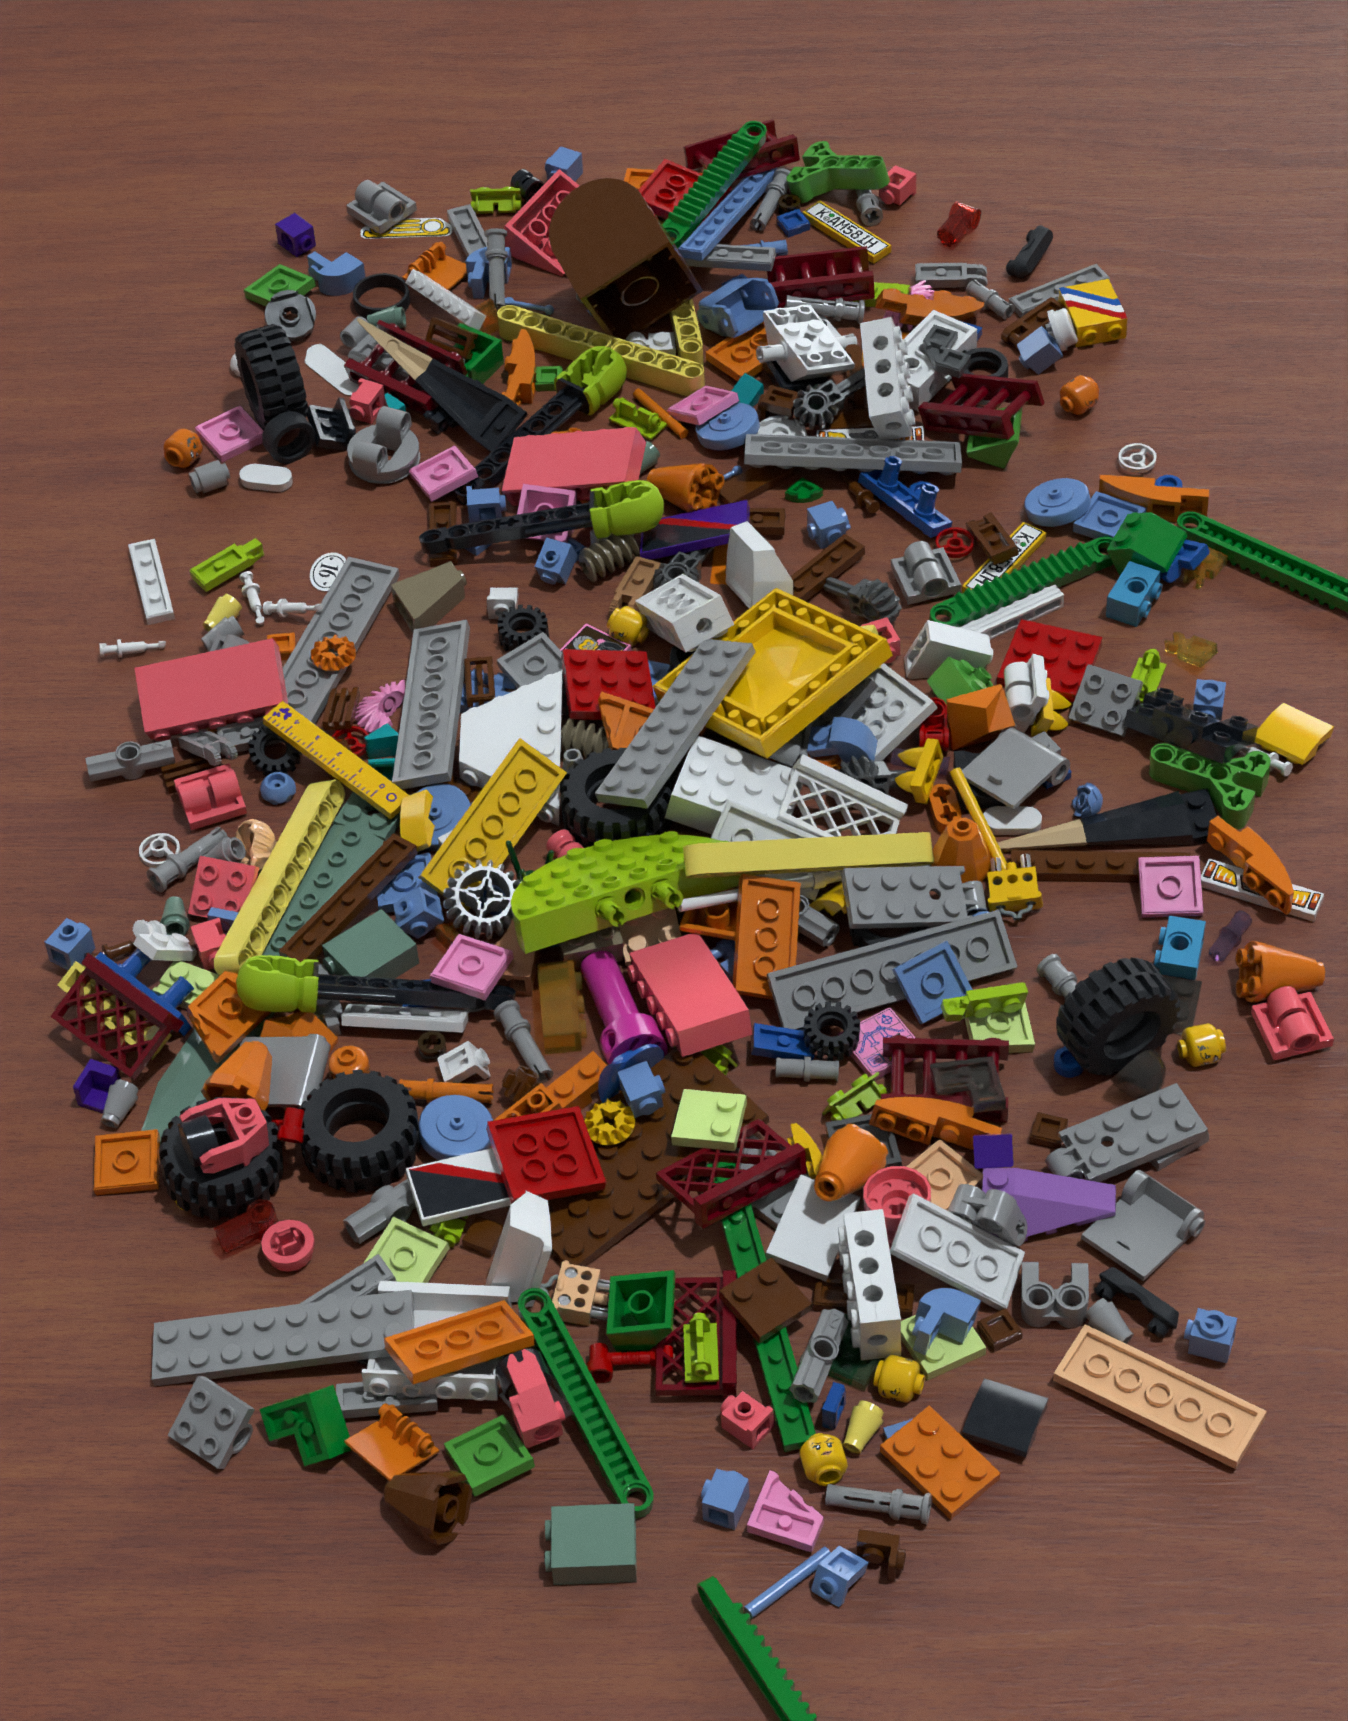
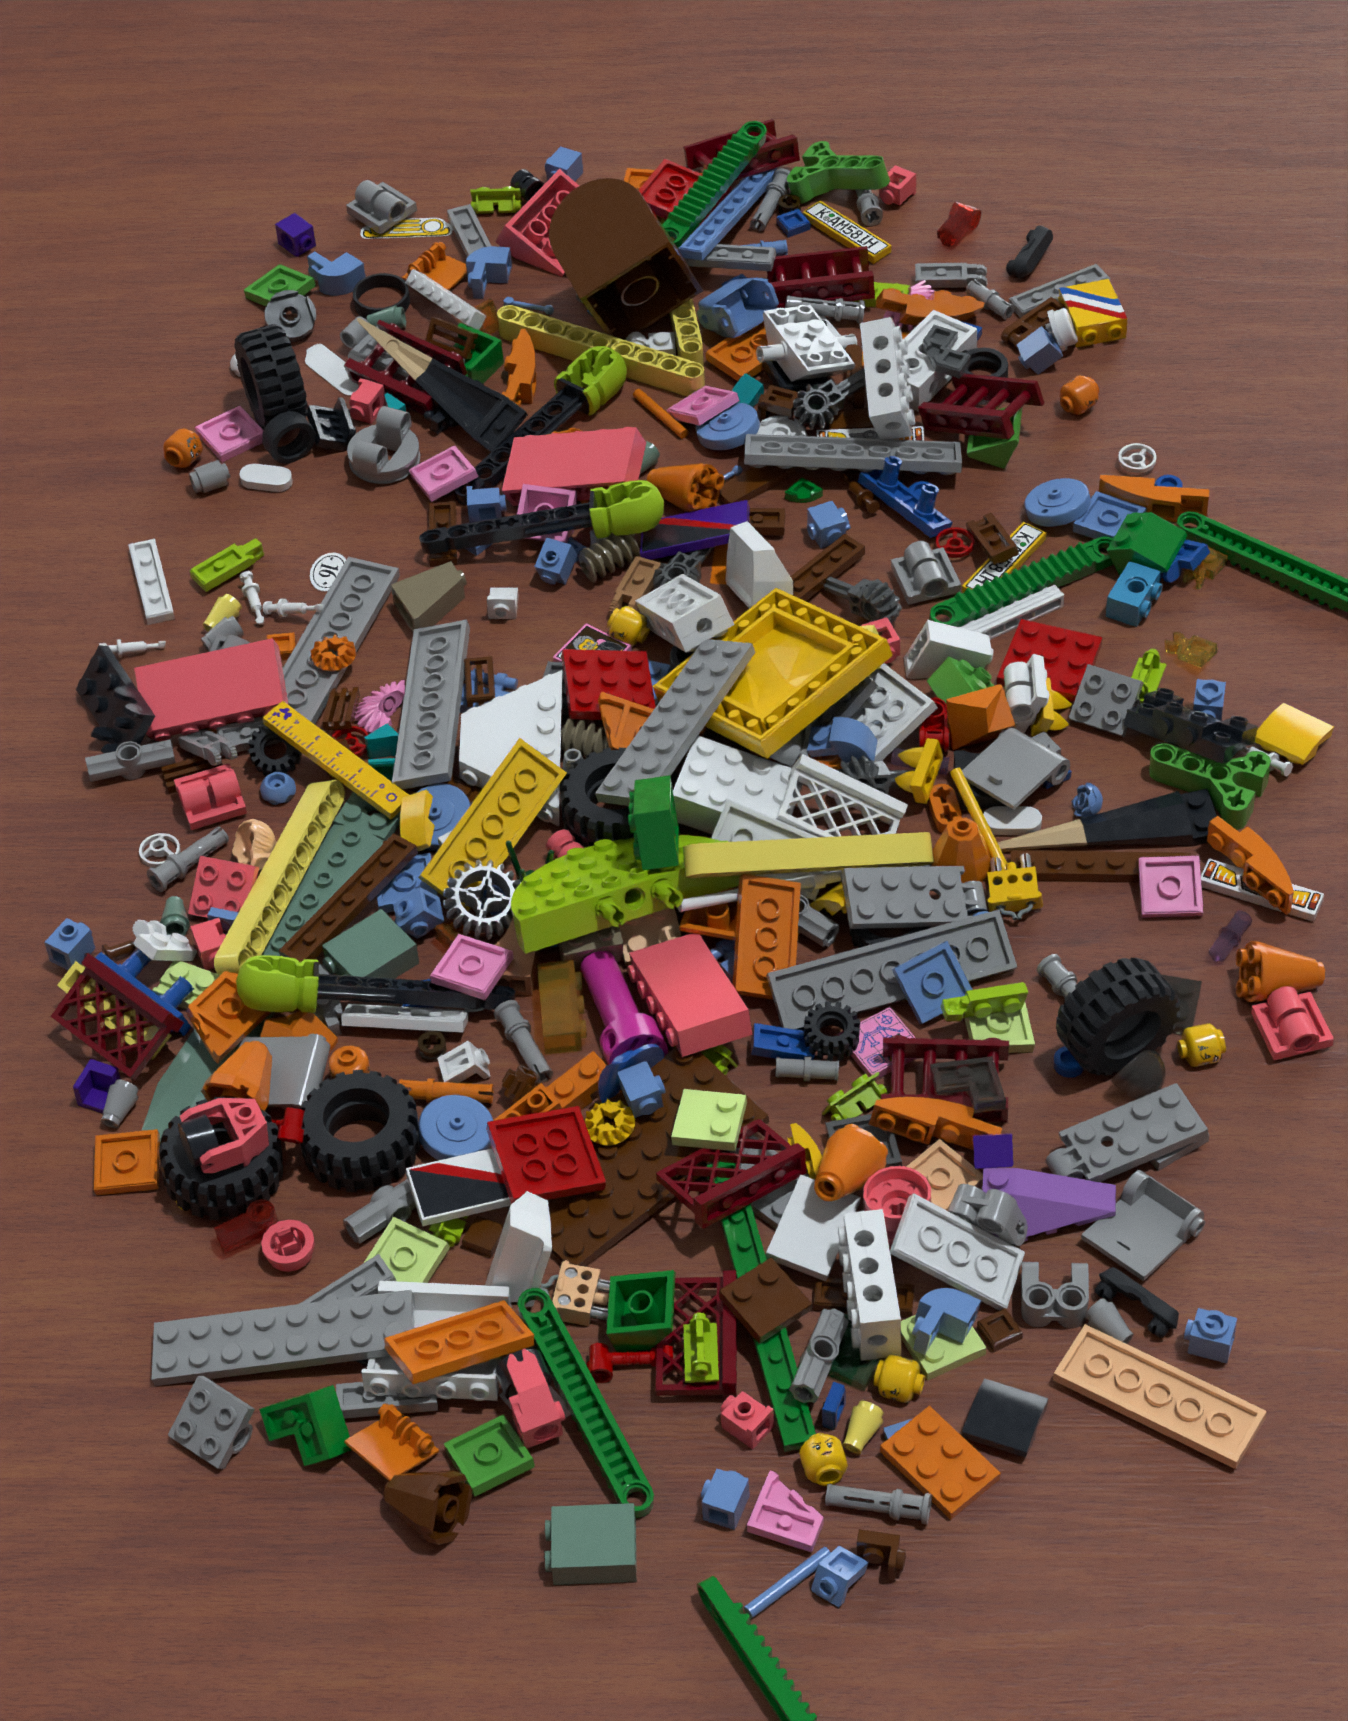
light grey cone [203,837,246,863] -> none
light grey pin [484,228,508,309] -> none
black tyre [497,604,549,651] -> none
light grey plate [497,632,564,688] -> none
bright green tile [535,366,563,391] -> none
lime hinge [609,397,667,440] -> none
reddish brown tile [1029,1112,1068,1150] -> none
dark azure brick [1154,915,1206,987] -> none
none -> black hinge [76,645,155,754]
none -> green brick [628,775,679,870]

